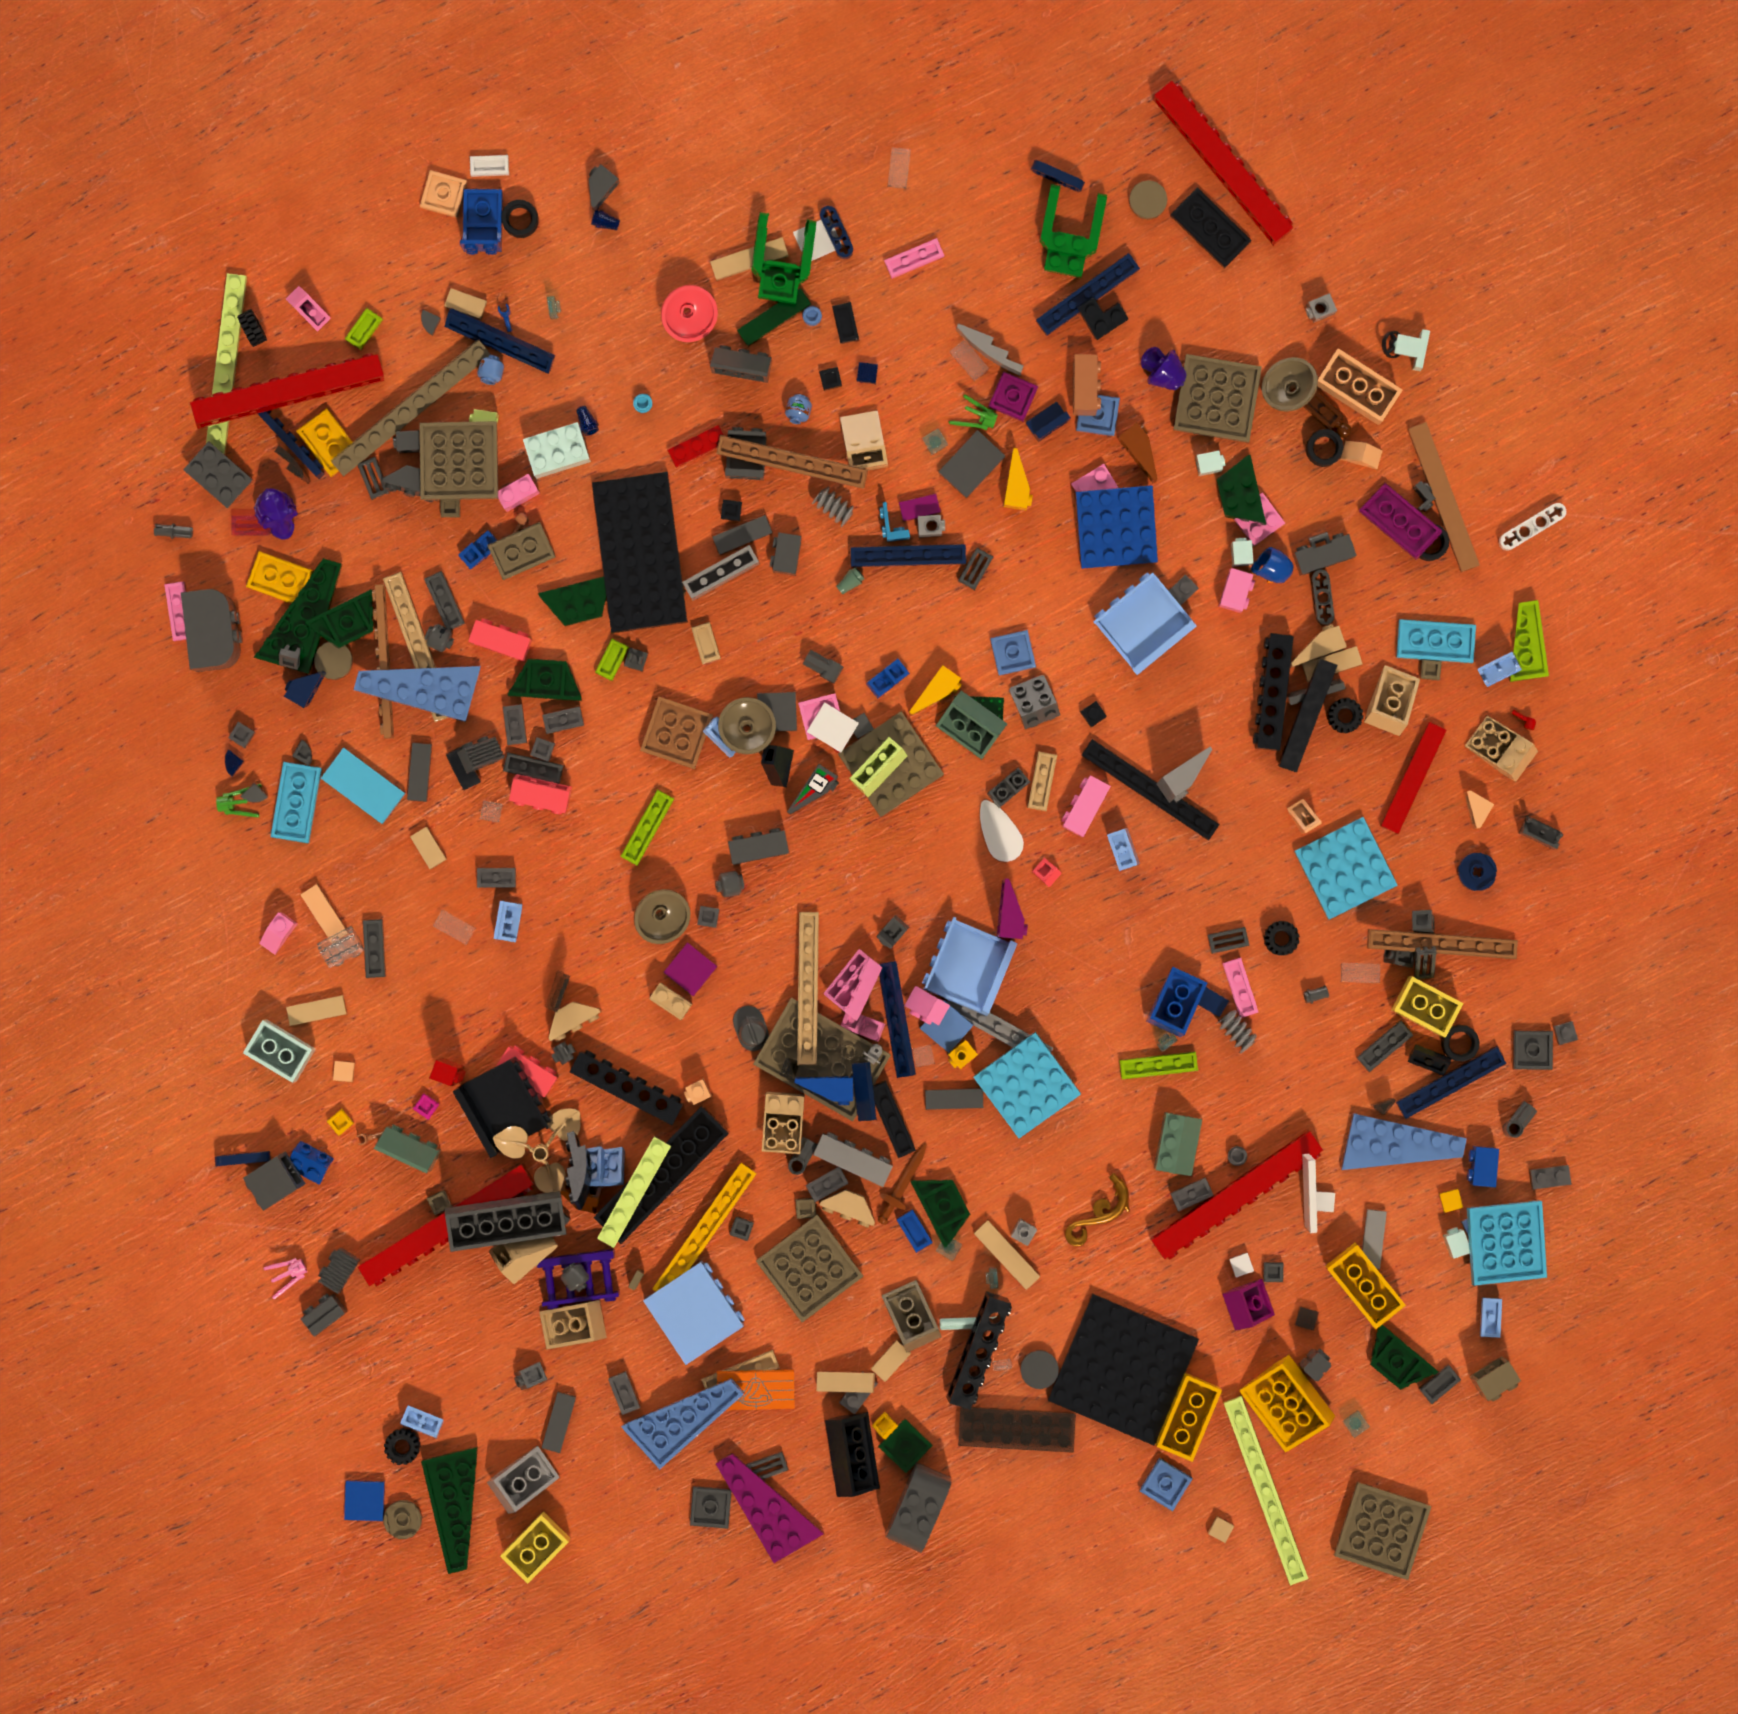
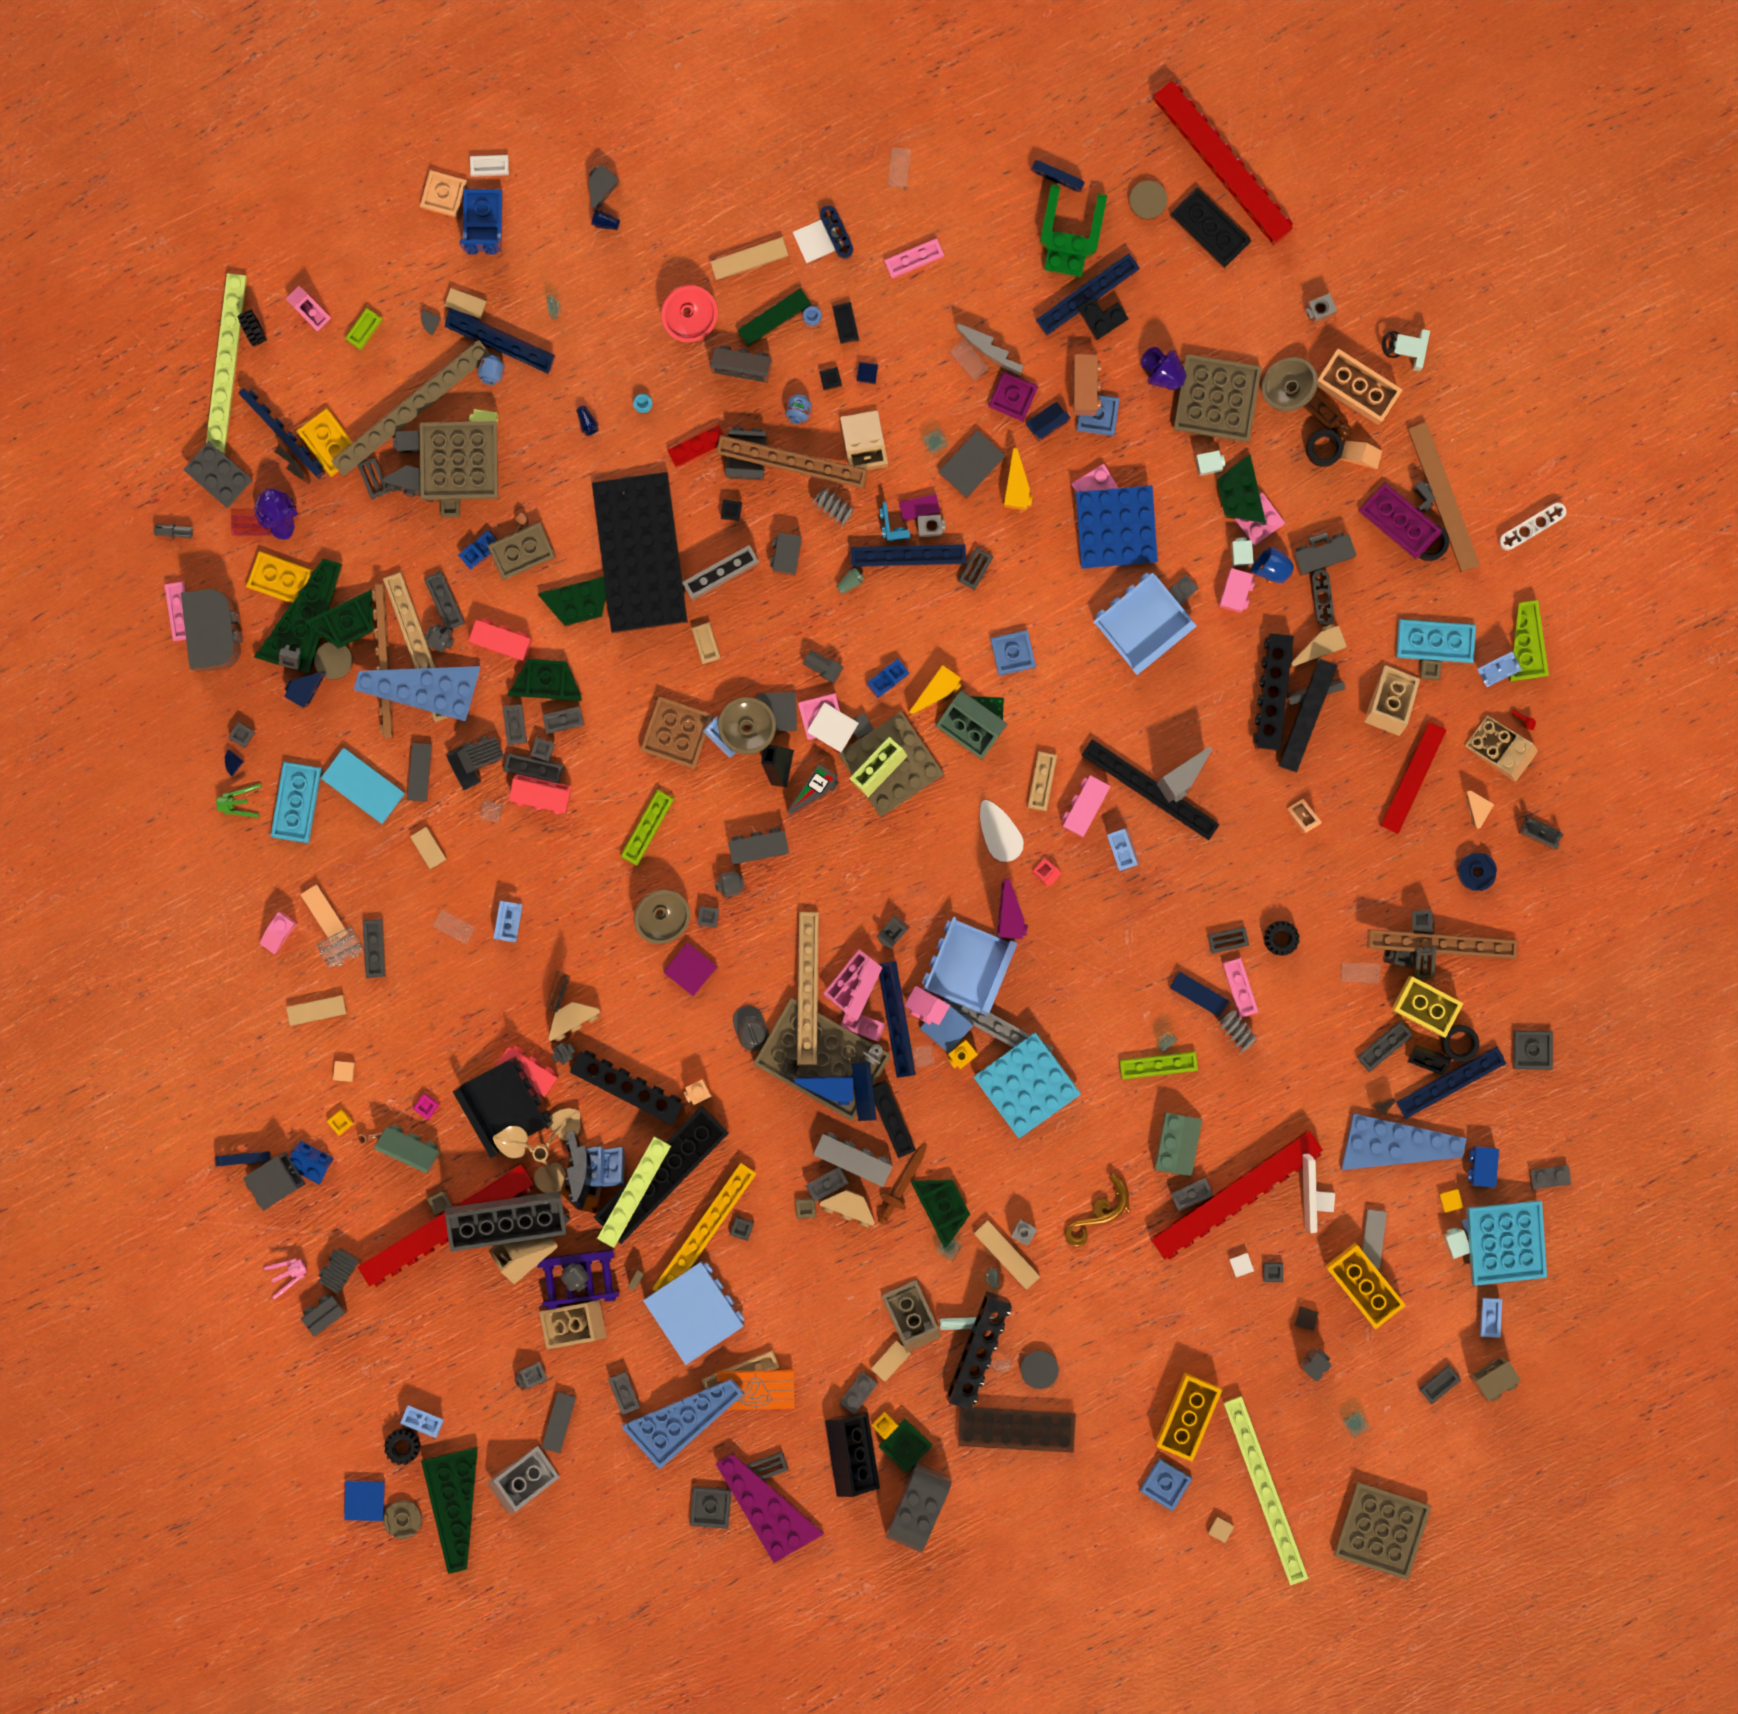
red brick [190,353,384,429] -> none
dark grey tile [241,782,268,802] -> none
light aqua brick [243,1019,316,1083] -> none
dark grey tile [292,740,312,766] -> none
red brick [429,1058,466,1086] -> none
flat silver plate [477,868,516,888] -> none
blue hand [498,304,512,332] -> none
bright pink brick [498,474,540,512] -> none
light yellow brick [500,1511,570,1584] -> none
black tyre [502,200,539,238] -> none
light aqua brick [523,422,591,479] -> none
lime tile [595,639,629,681] -> none
dark grey tile [624,648,648,672] -> none
tan brick [649,983,693,1020] -> none
dark grey tile [712,515,773,555] -> none
green plate [751,212,817,304] -> none
dark tan plate [756,1214,864,1322] -> none
tan slope [762,1092,805,1154] -> none
dark grey piece [788,1137,818,1175] -> none
tan tile [816,1372,875,1393] -> none
blue tile [896,1209,933,1253] -> none
dark grey tile [925,1089,983,1110] -> none
bright green plant [949,395,998,430] -> none
dark grey slope [987,768,1030,808] -> none
dark grey bracket [1009,675,1060,729] -> none
black plate [1048,1293,1199,1446] -> none
black plate [1080,701,1107,728] -> none
dark orange slope [1118,422,1157,484] -> none
blue slope [1146,967,1207,1038] -> none
magenta slope [1222,1279,1275,1331] -> none
flat silver plate [1228,1146,1247,1166] -> none
yellow slope [1239,1355,1335,1453] -> none
medium azure plate [1294,817,1398,920] -> none
tan tile [1301,646,1363,682] -> none
dark grey pin [1303,986,1329,1004] -> none
black tyre [1327,698,1364,733] -> none
dark green wing [1370,1325,1439,1390] -> none
dark grey piece [1503,1101,1537,1138] -> none
flat silver plate [1553,1021,1578,1045] -> none

